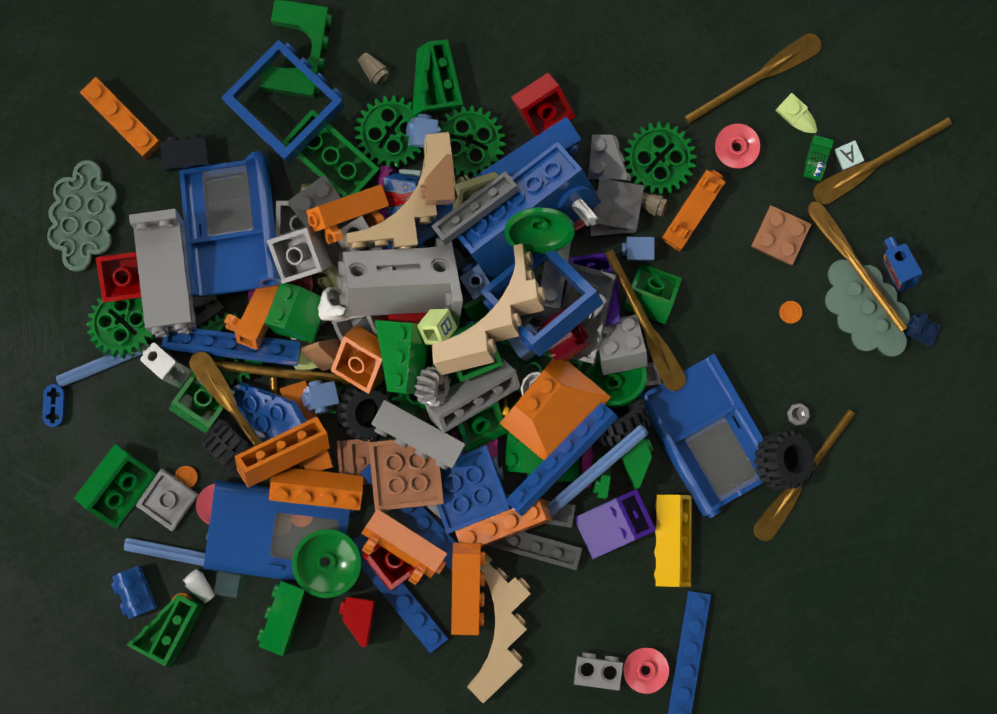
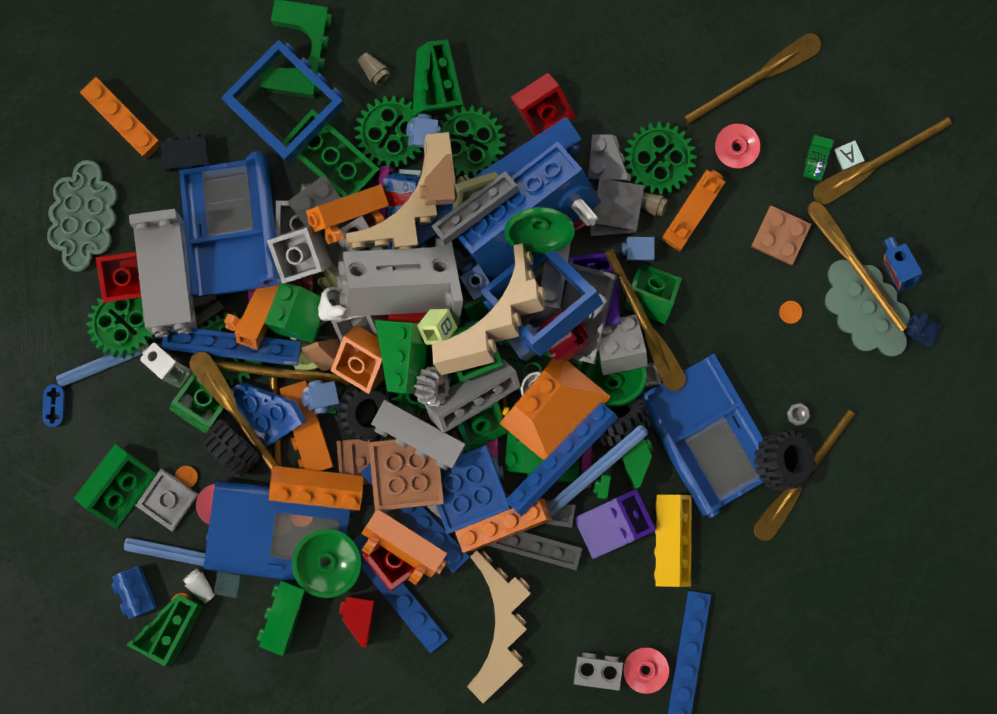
orange brick [235,417,329,488] -> none
orange brick [451,543,485,635] -> none
yellowish green plate [776,93,817,133] -> none

